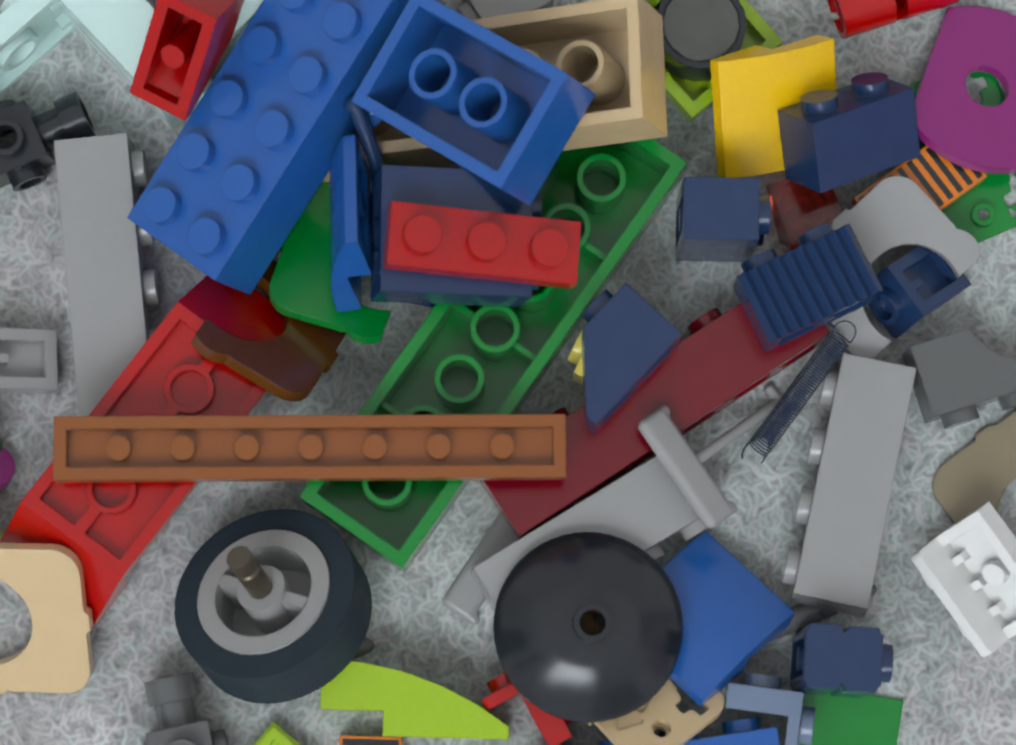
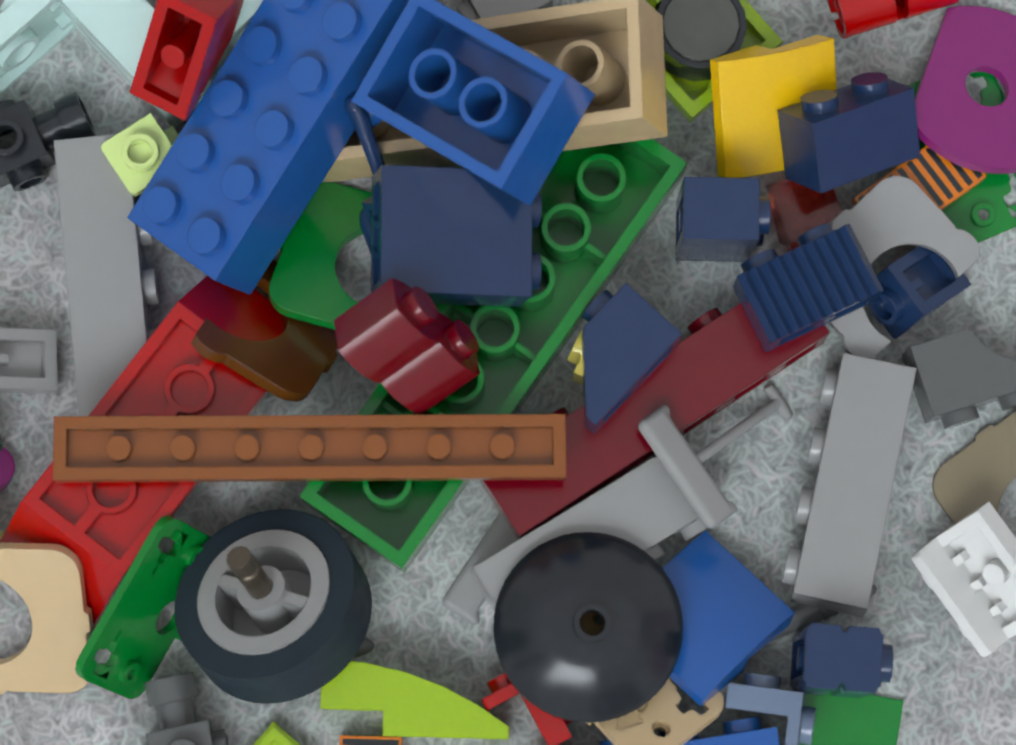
blue slope [329,135,372,312] -> none
red plate [383,201,581,289] -> none
dark blue piece [741,320,857,463] -> none
none -> green axle [75,515,211,699]
none -> yellowish green bracket [101,113,179,196]
none -> dark red brick [334,278,480,414]

